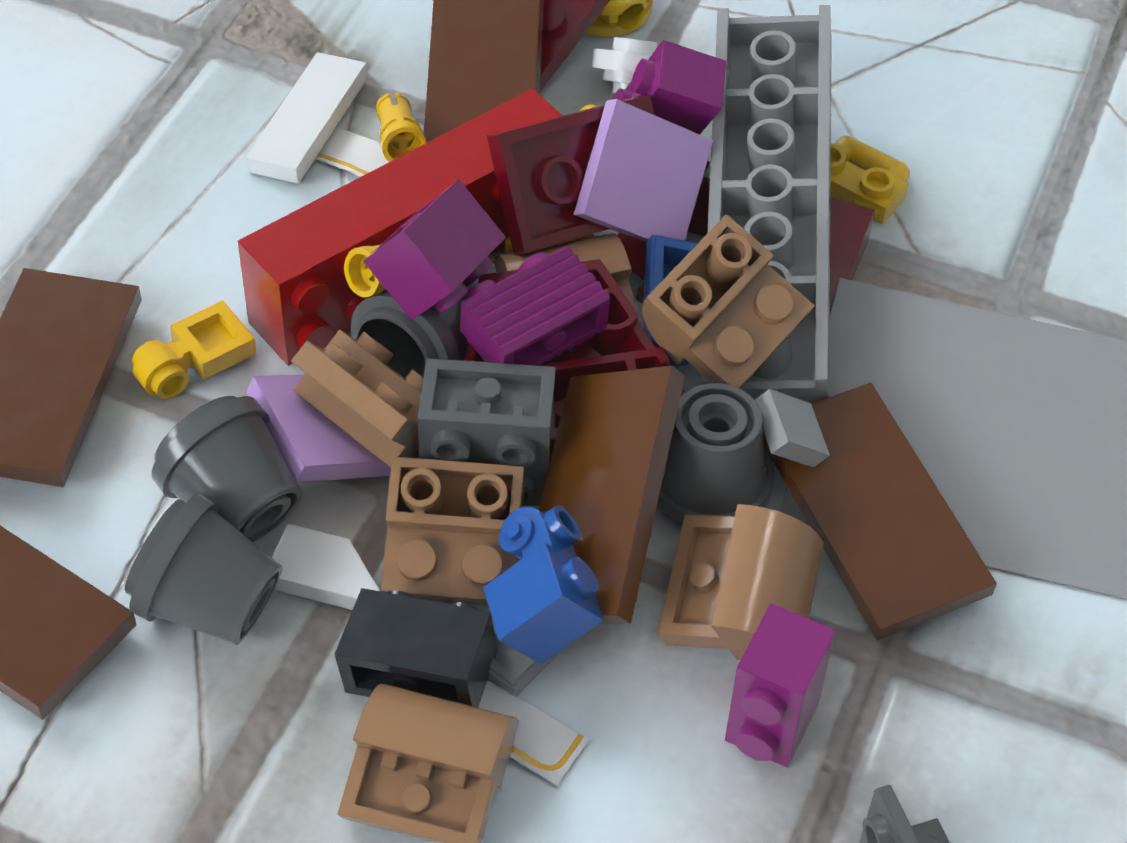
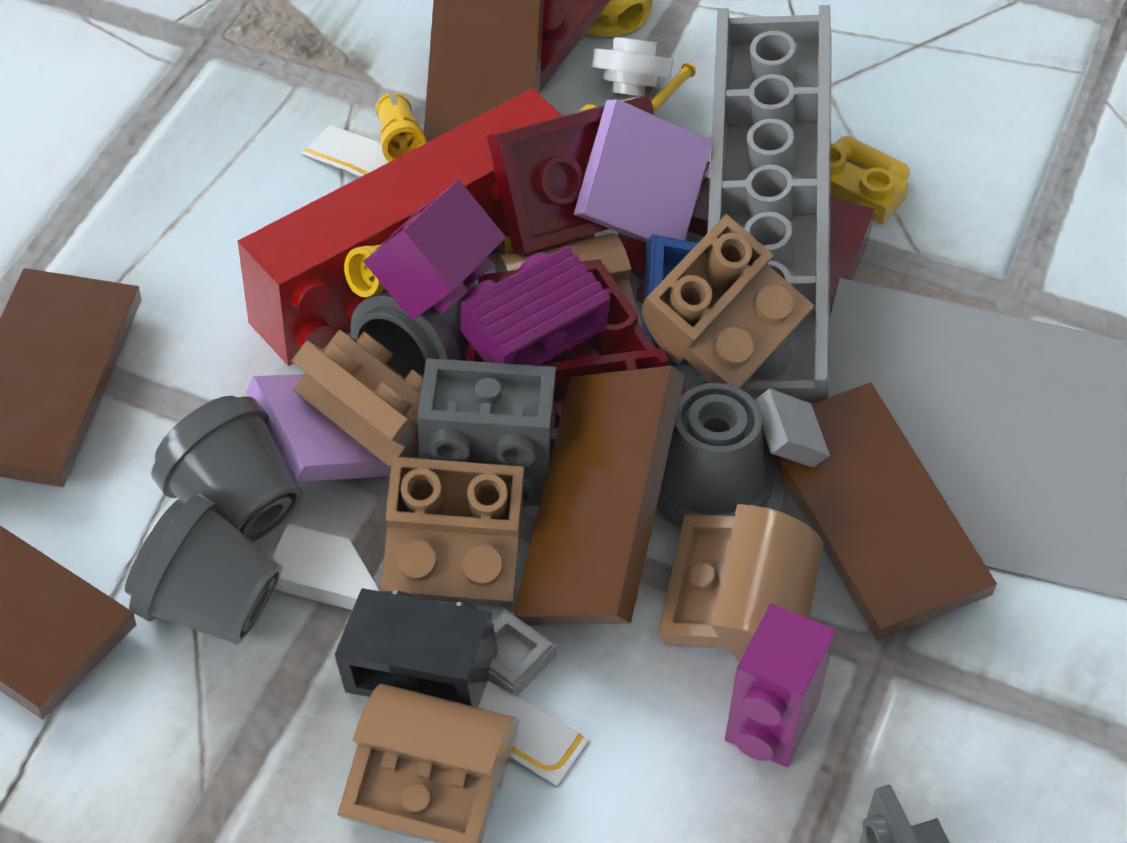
yellow plate [132,300,256,400] -> none
white tile [245,52,368,184] -> none
blue brick [483,505,604,664] -> none
magenta brick [613,40,726,135] -> none

